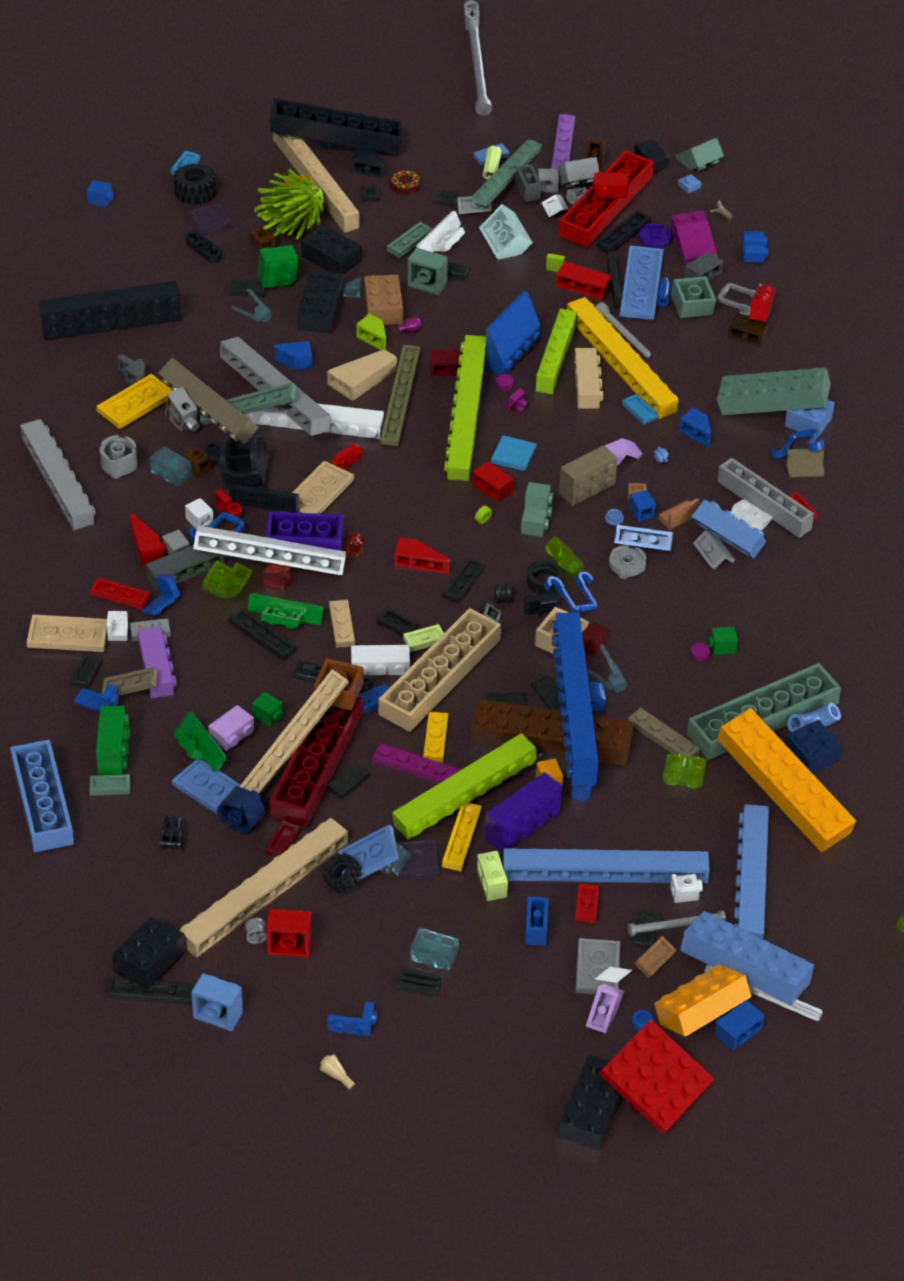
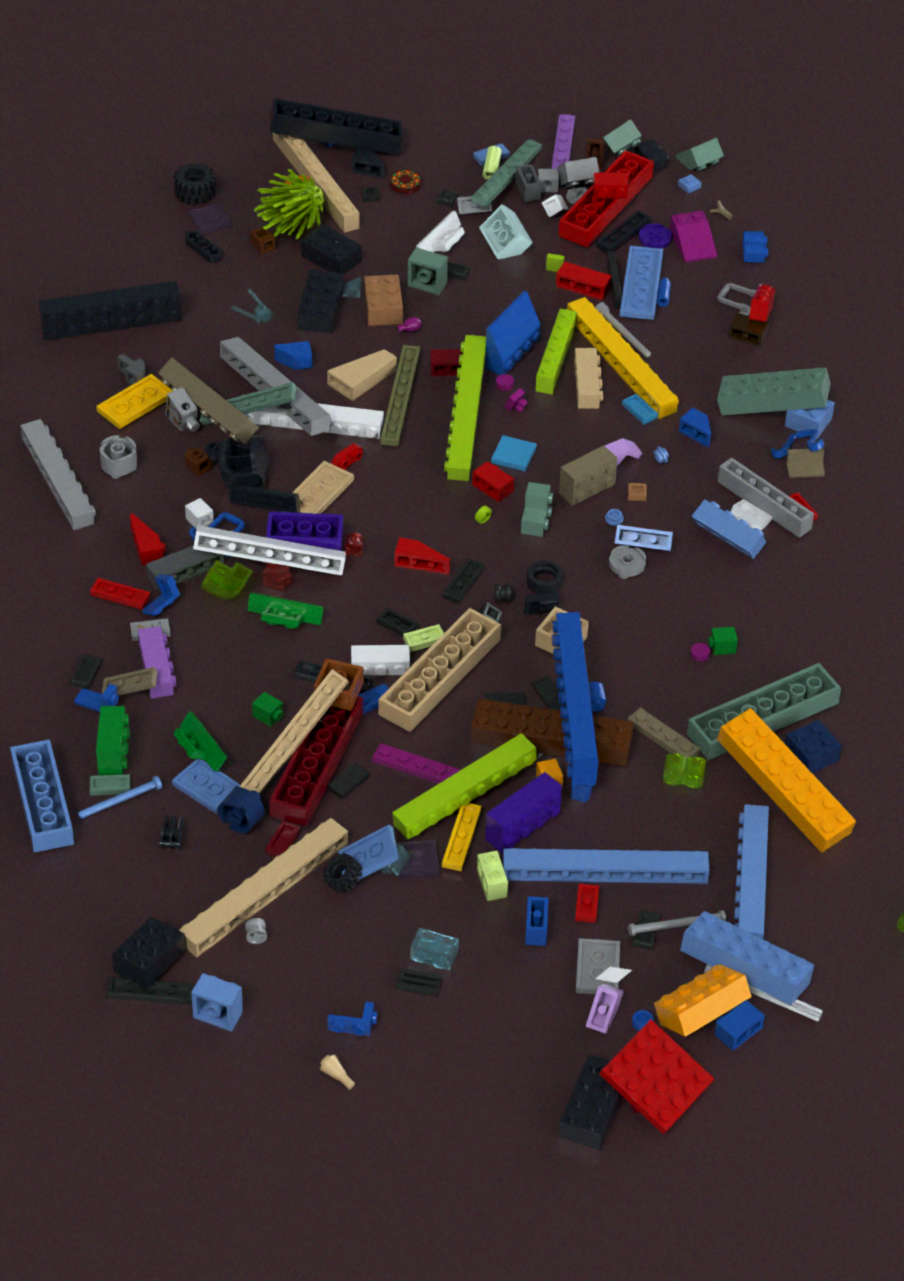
tan plate [27,615,107,652] -> none
blue brick [87,180,114,207] -> none
white panel [107,611,129,641] -> none
clear light blue brick [149,446,192,487] -> none
light grey brick [162,530,190,555] -> none
dark azure plate [171,151,200,175] -> none
lavender brick [209,705,254,751] -> none
red plate [215,489,242,518] -> none
pearl dark grey tile [229,609,297,661] -> none
pearl dark grey tile [230,280,265,297] -> none
green brick [257,245,298,288] -> none
red brick [266,909,312,958] -> none
tan plate [329,600,355,648] -> none
lime slope [356,314,386,350] -> none
sand green plate [387,222,433,258] -> none
yellow plate [423,712,448,763] -> none
flat silver piece [464,1,492,116] -> none
blue piece [544,571,597,612] -> none
clear neon green brick [545,537,584,577] -> none
clear red brick [582,621,609,656] -> none
clear light blue plant [588,645,628,693] -> none
blue brick [629,490,656,522] -> none
medium nougat tile [634,936,677,978] -> none
nougat panel [659,498,700,530] -> none
sand green brick [670,276,716,318] -> none
white brick [670,874,703,903] -> none
dark grey brick [684,251,723,281] -> none
light grey panel [693,530,735,569] -> none
medium blue cylinder [787,703,841,732] -> none
none -> medium blue bar [78,776,162,819]
none -> sand green slope [603,119,642,157]

